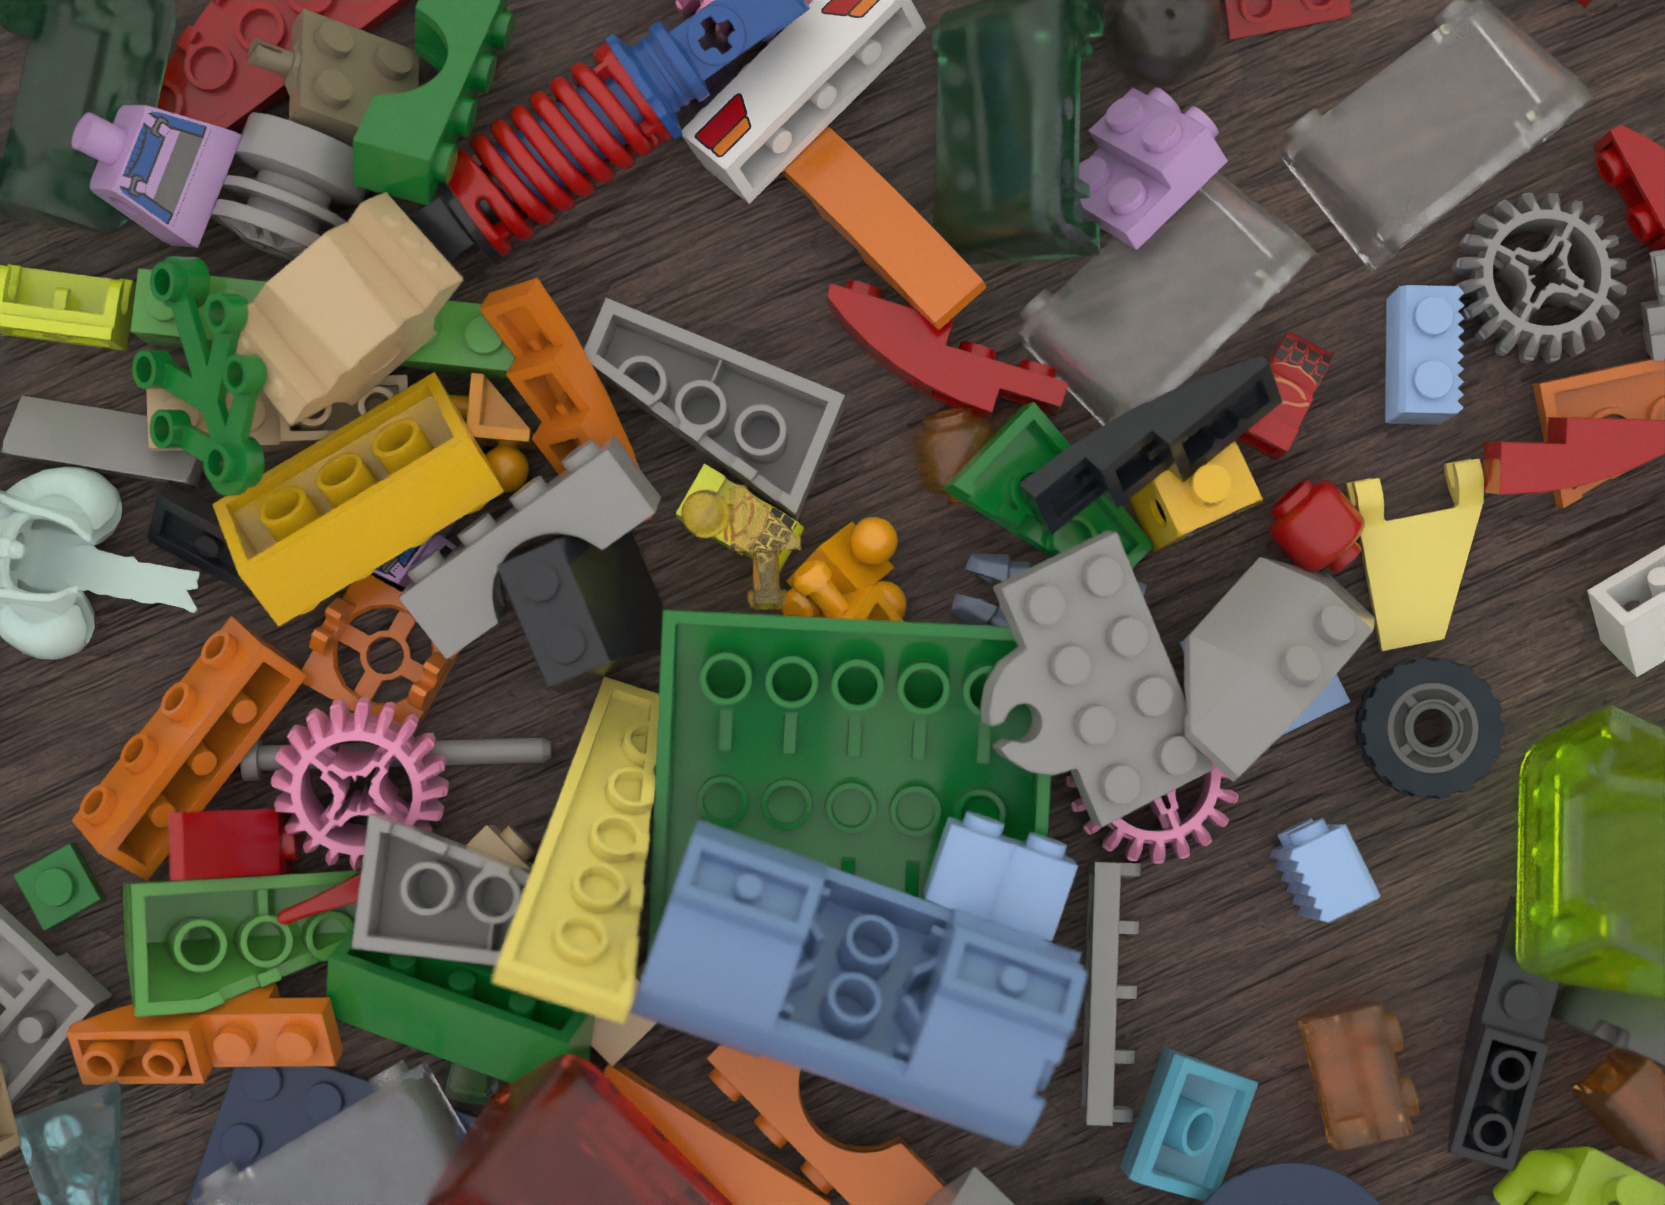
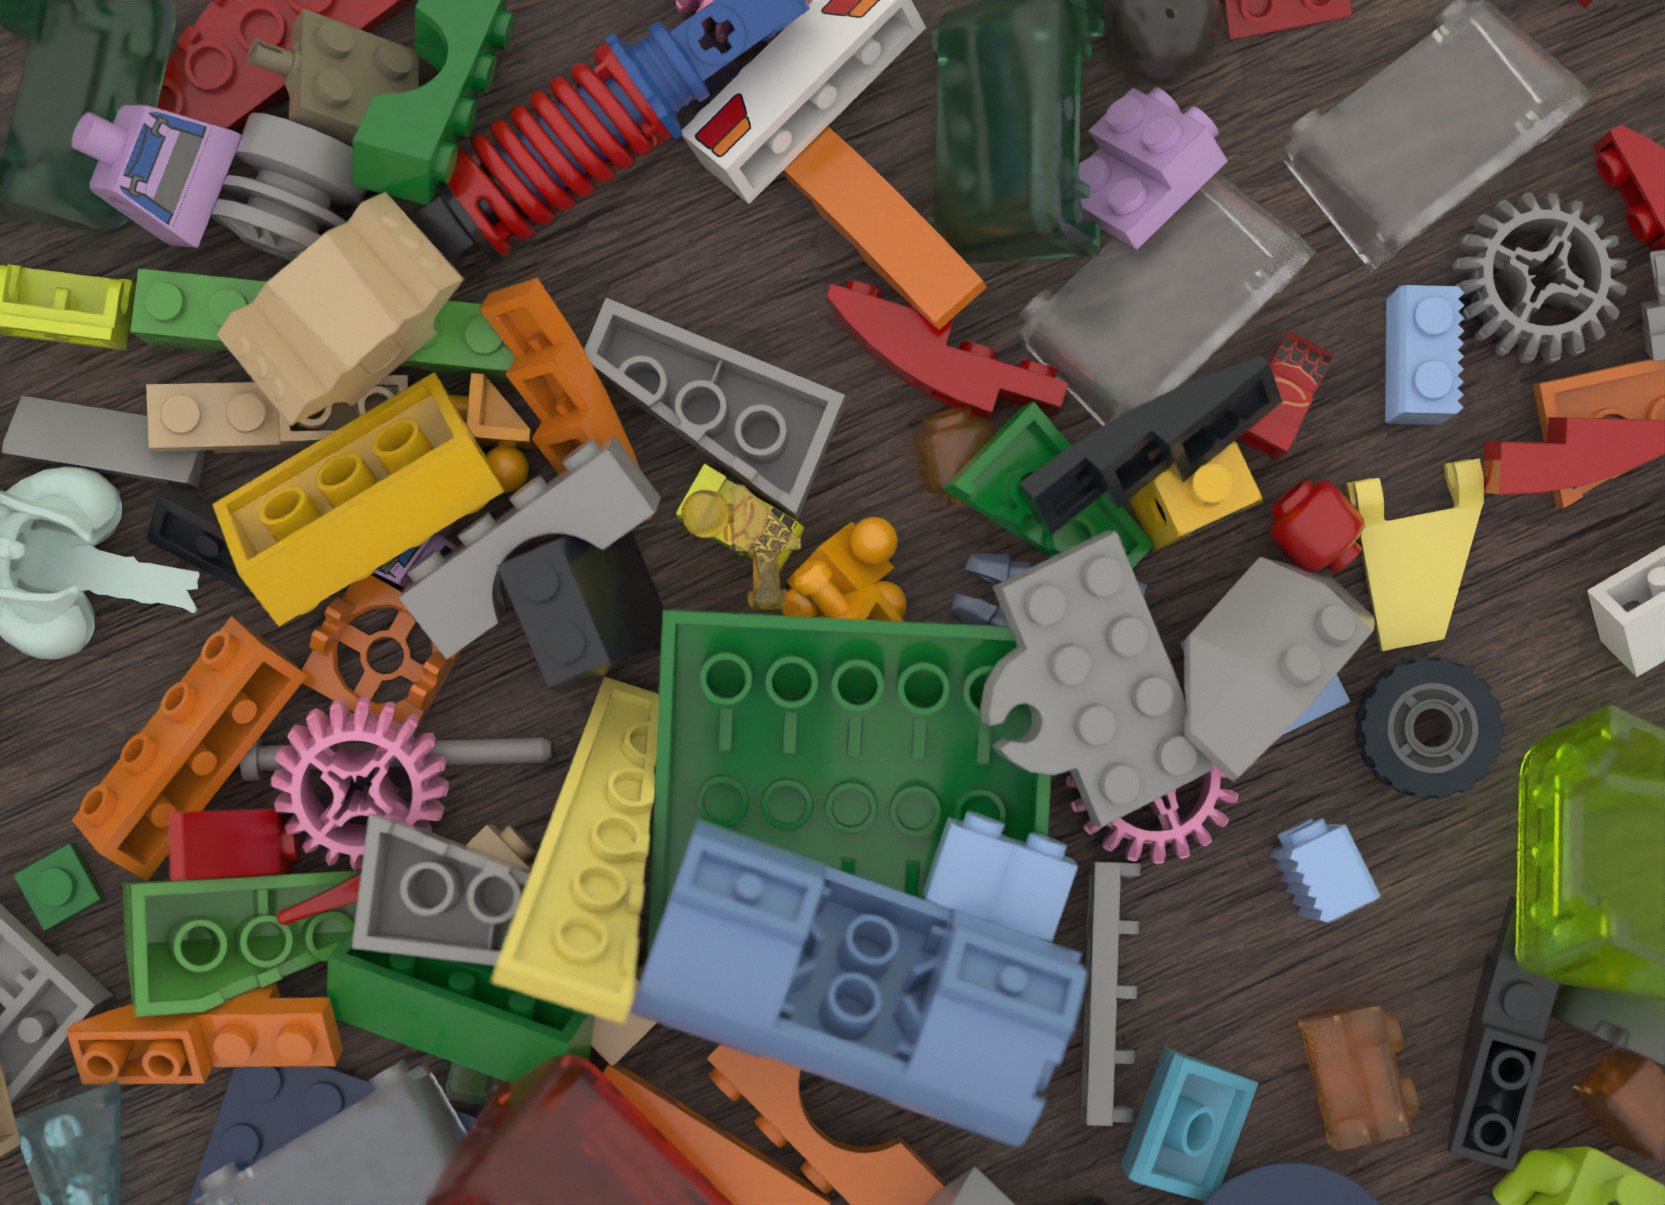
green plant [132,256,267,496] -> none

